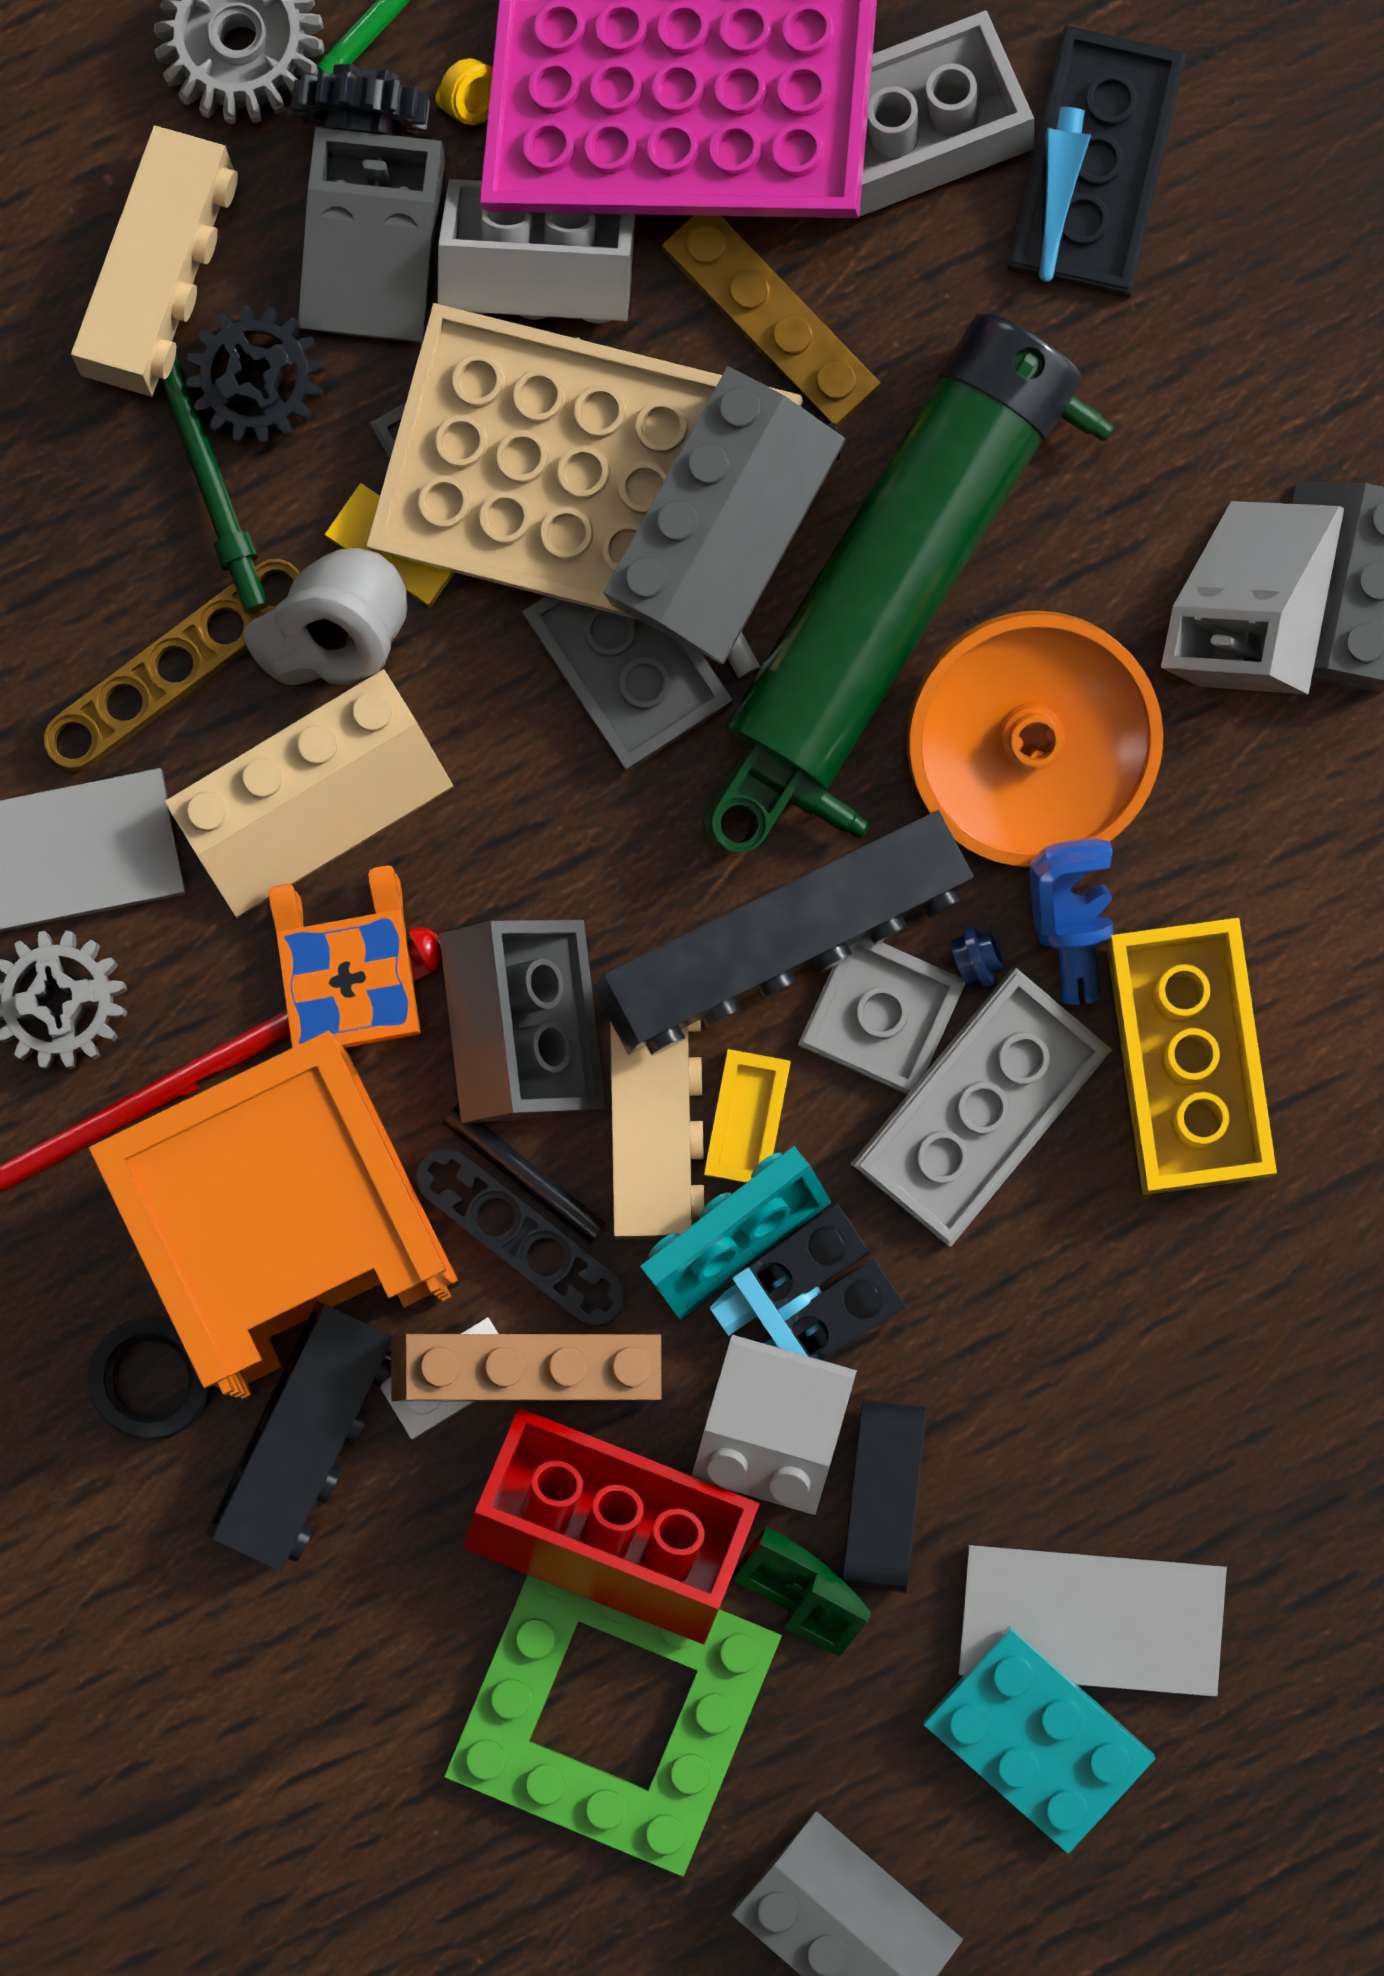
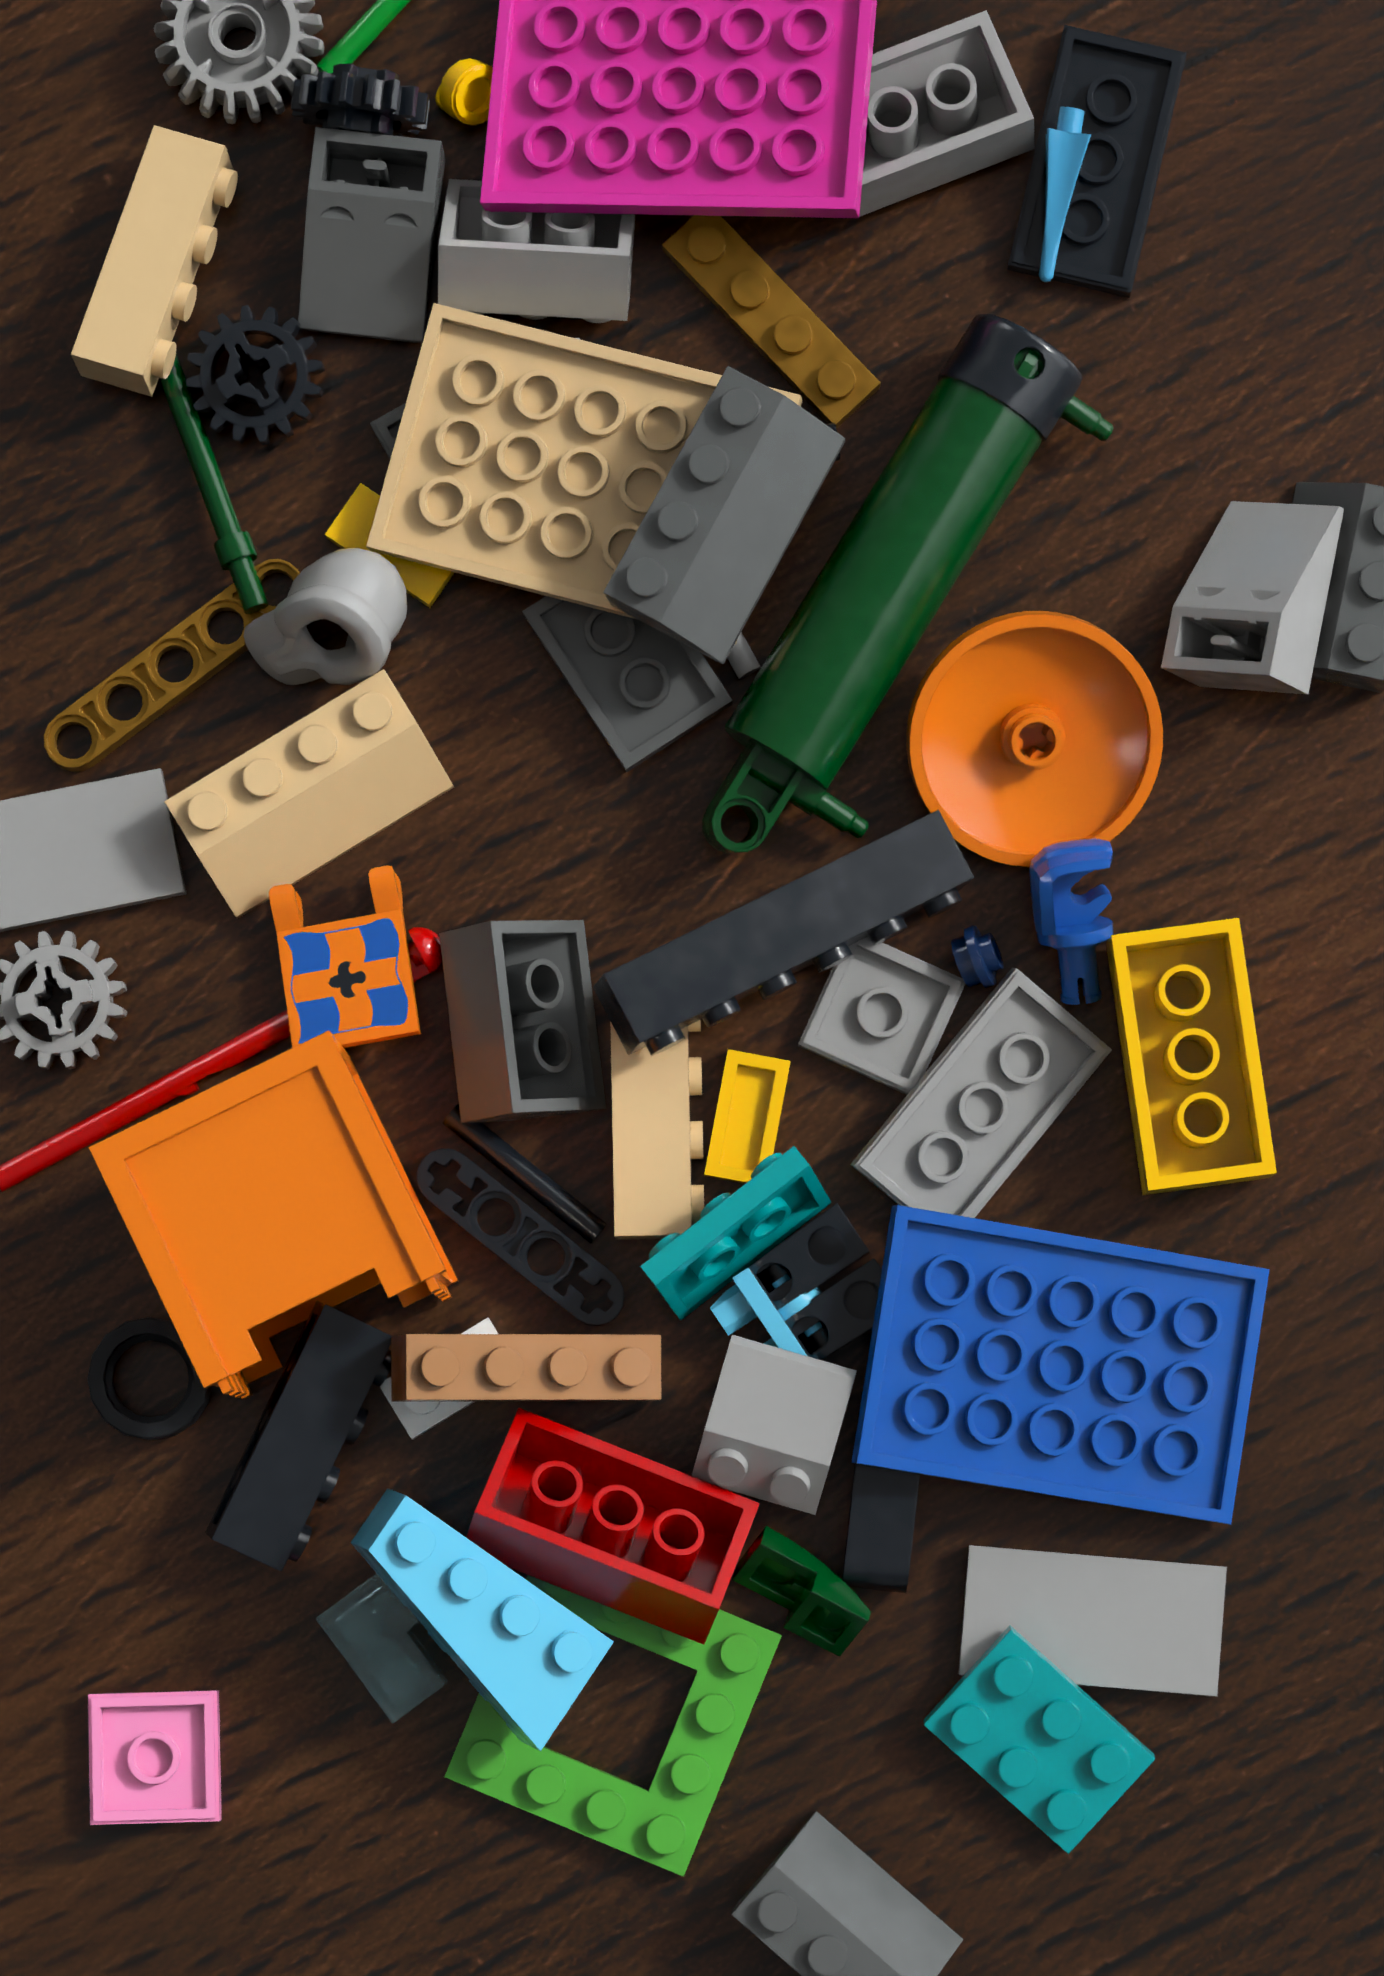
none -> bright pink tile [88,1690,222,1825]
none -> clear light blue brick [316,1573,449,1724]
none -> medium azure wedge [351,1488,614,1751]
none -> blue plate [851,1205,1270,1524]

